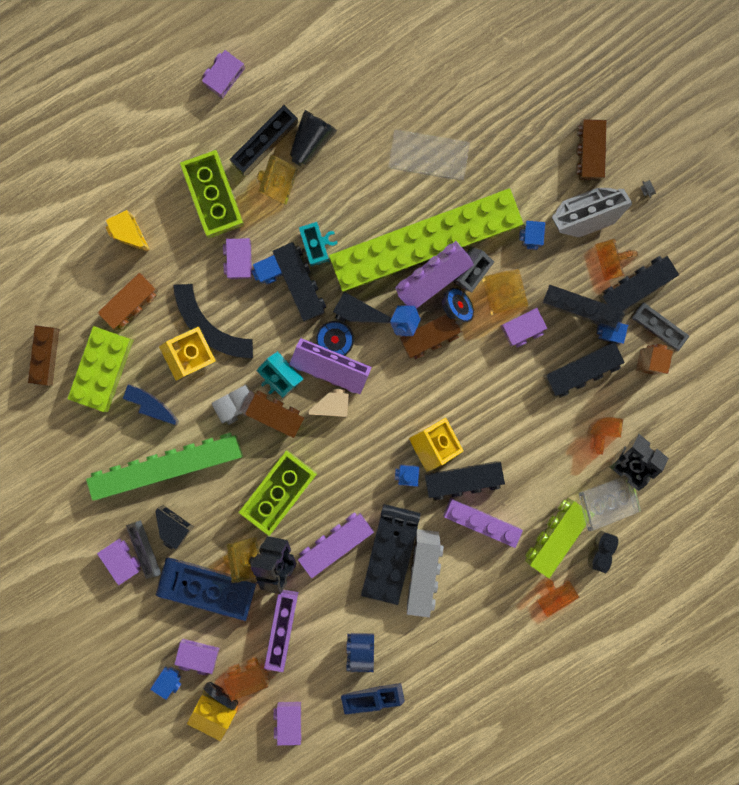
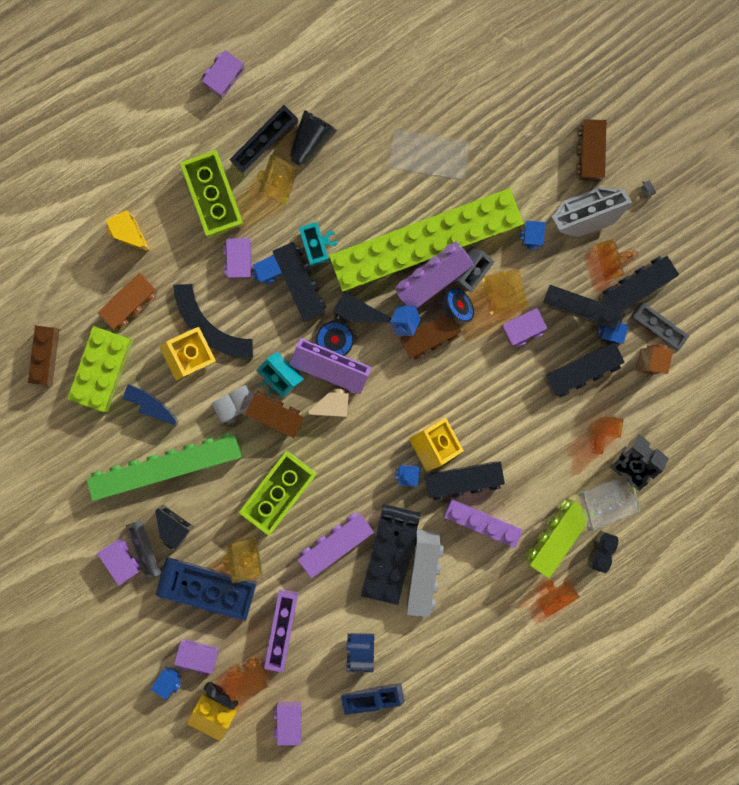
black brick [249,536,297,595] -> none

